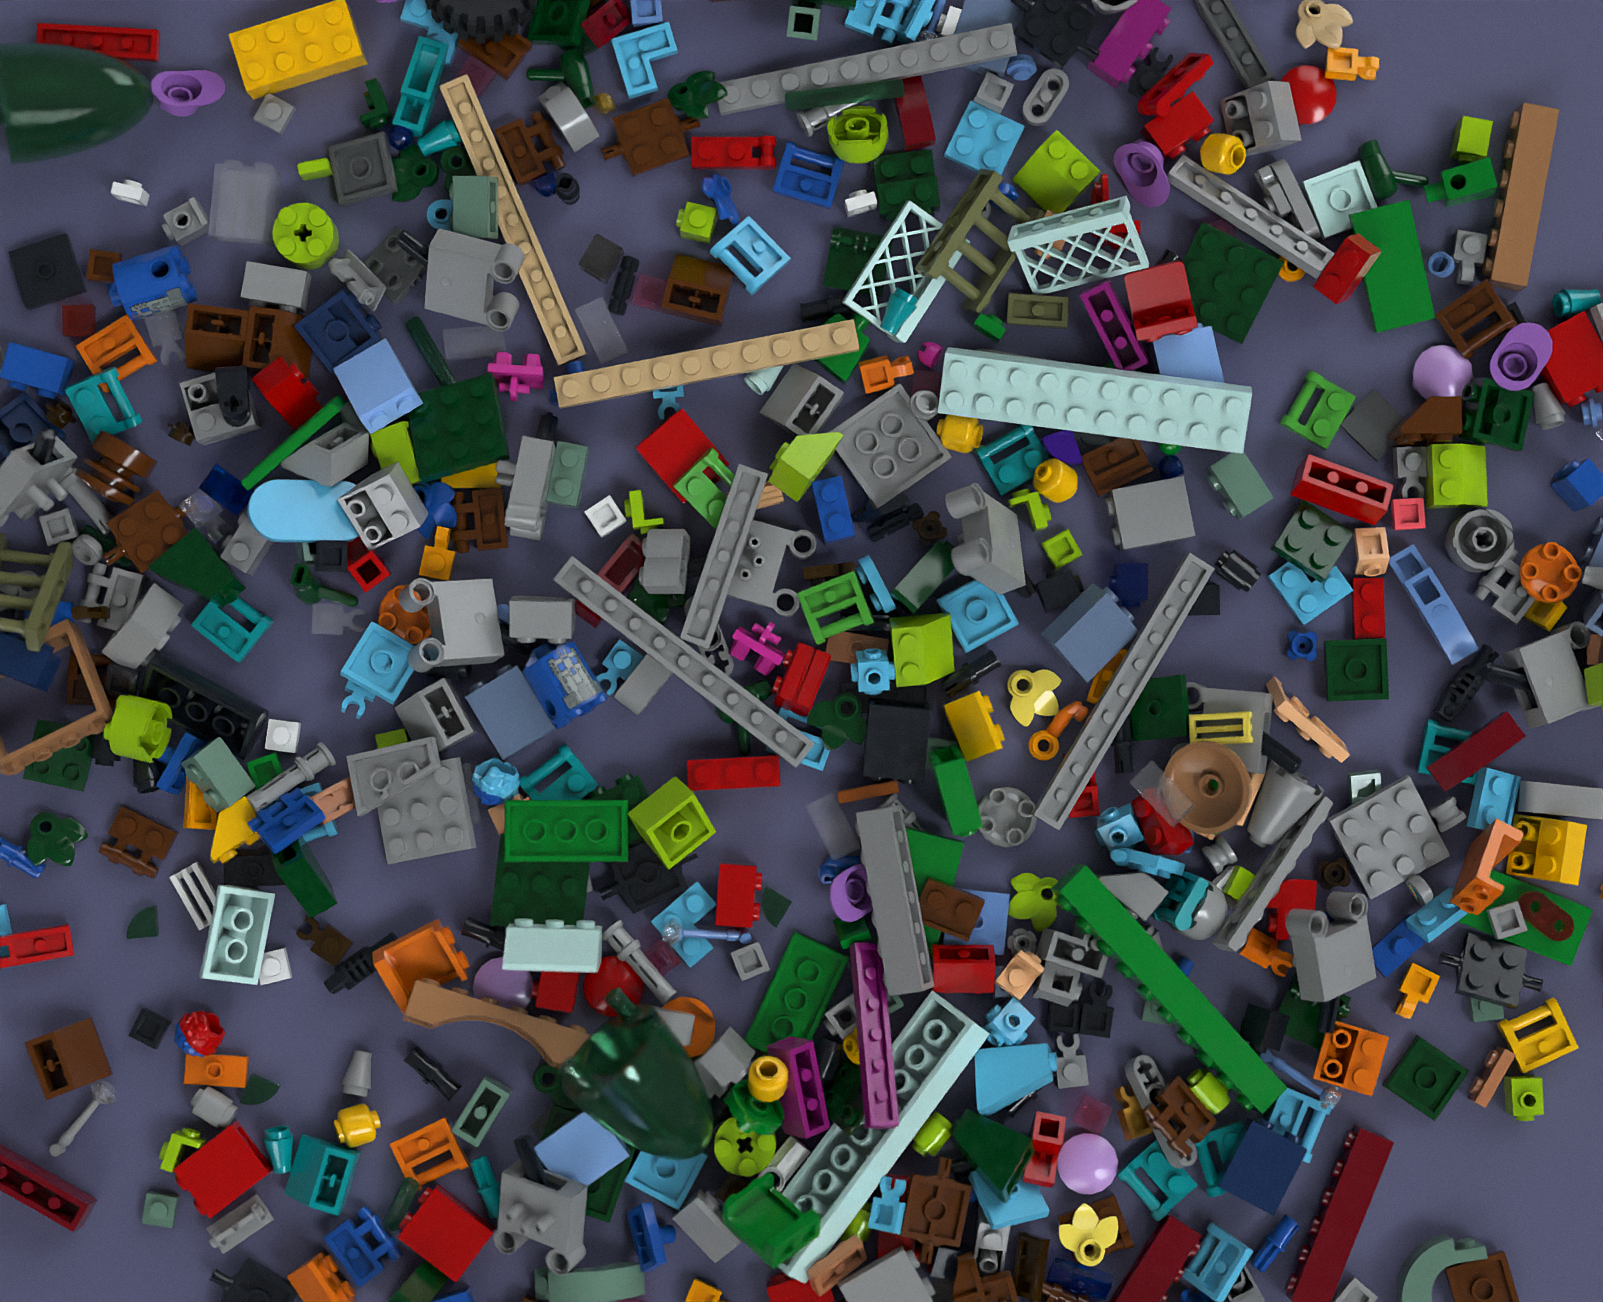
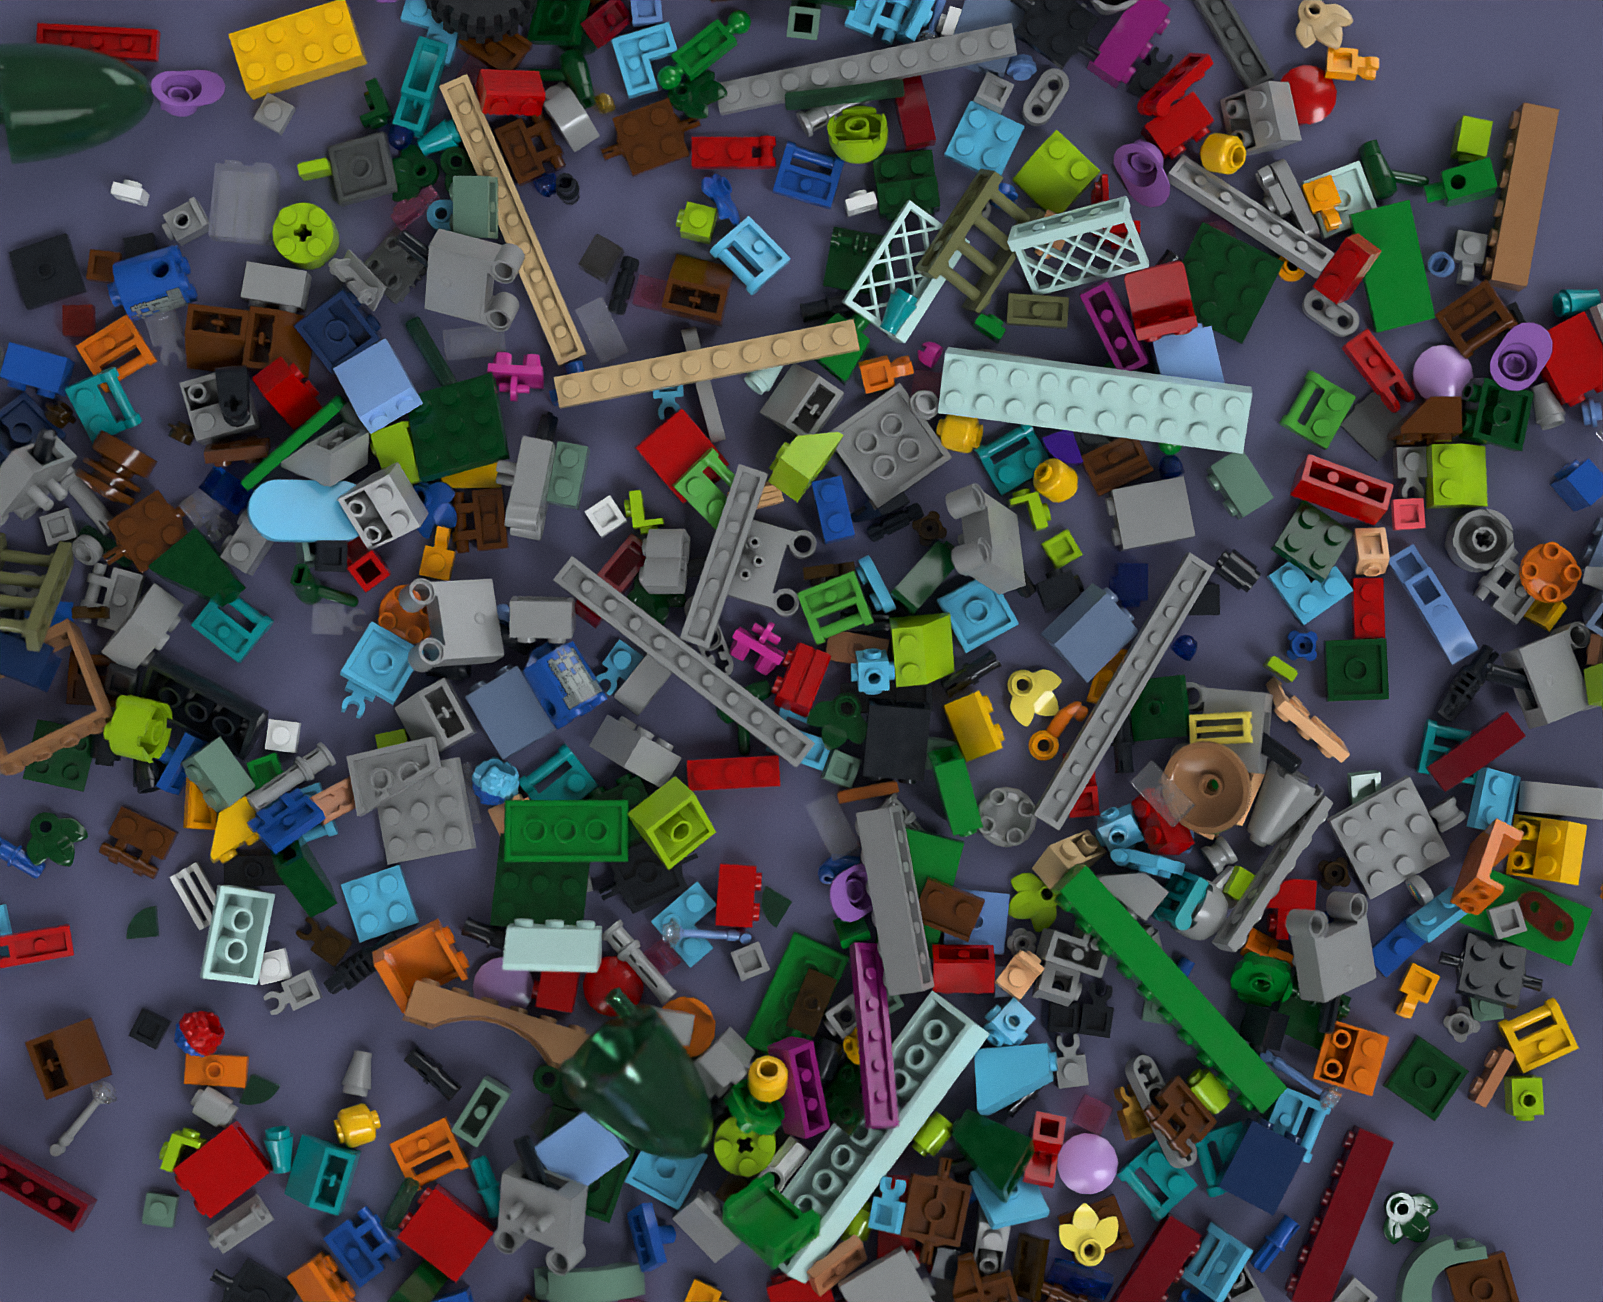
none -> black tile [123,233,158,259]
none -> reddish brown plate [203,435,271,467]
none -> light grey plate [263,969,323,1015]
none -> medium azure plate [341,865,419,942]
none -> clear pink plate [390,185,441,231]
none -> red brick [475,69,546,116]
none -> light grey brick [589,714,682,787]
none -> green plate [657,10,751,90]
none -> light grey beam [681,326,726,443]
none -> dark brown plate [786,968,837,1037]
none -> sand green plate [820,749,861,789]
none -> tan slope [1032,829,1107,891]
none -> clear blue hinge [1171,635,1198,661]
none -> green plate [1230,952,1293,1007]
none -> lime tile [1262,656,1298,683]
none -> light orange plate [1301,175,1342,232]
none -> light grey plate [1302,289,1359,337]
none -> red hinge [1341,329,1415,413]
none -> dark green plate [1383,1191,1439,1244]
none -> light grey plate [1443,1006,1481,1043]

